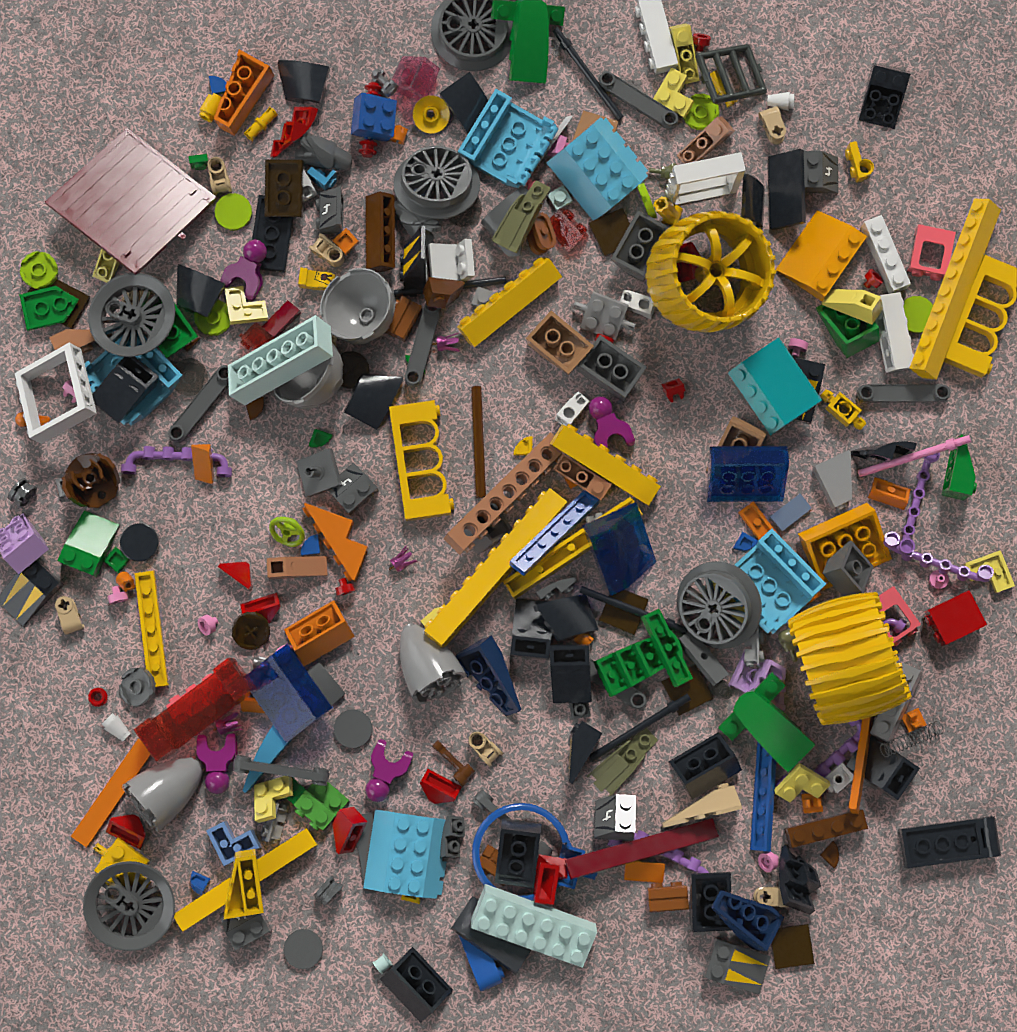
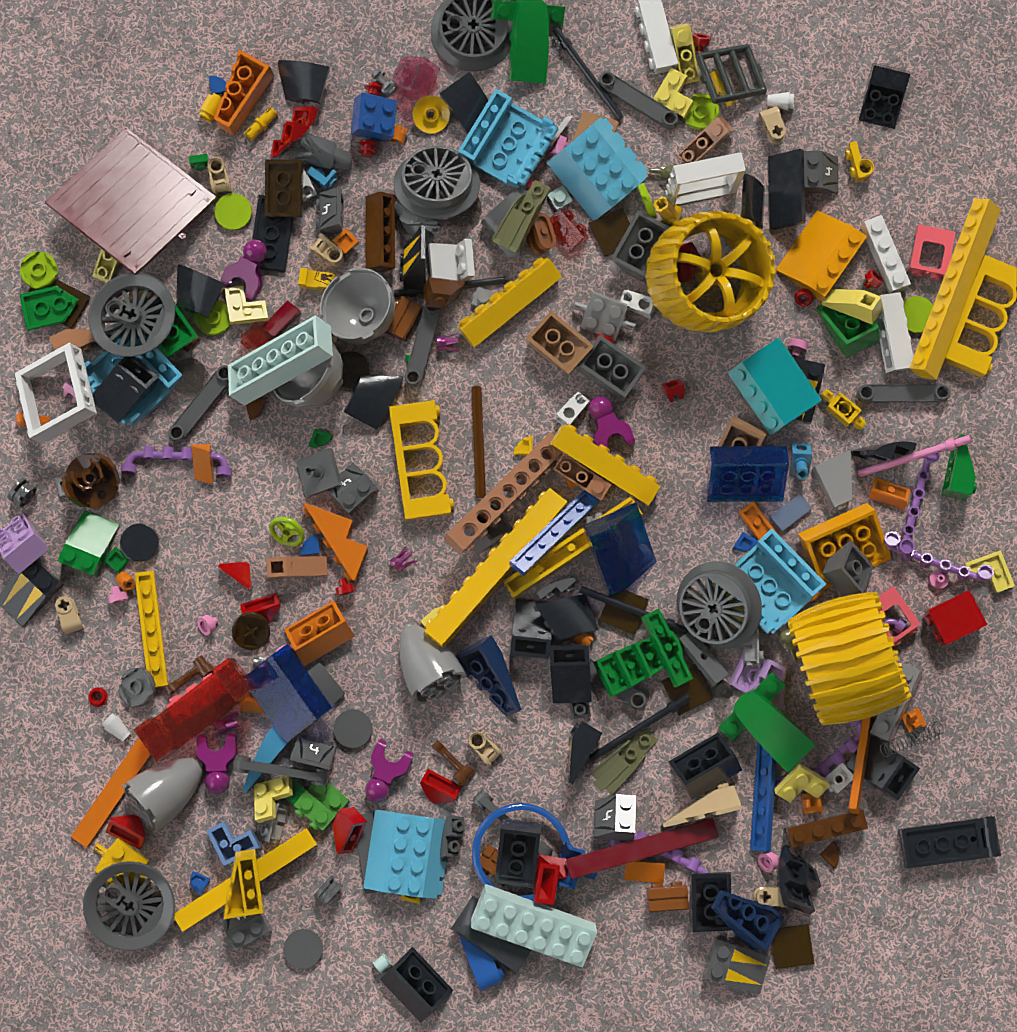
none -> reddish brown brick [165,655,215,695]
none -> dark grey slope [290,734,337,770]
none -> dark azure bracket [790,442,812,480]
none -> red plate [794,288,813,307]

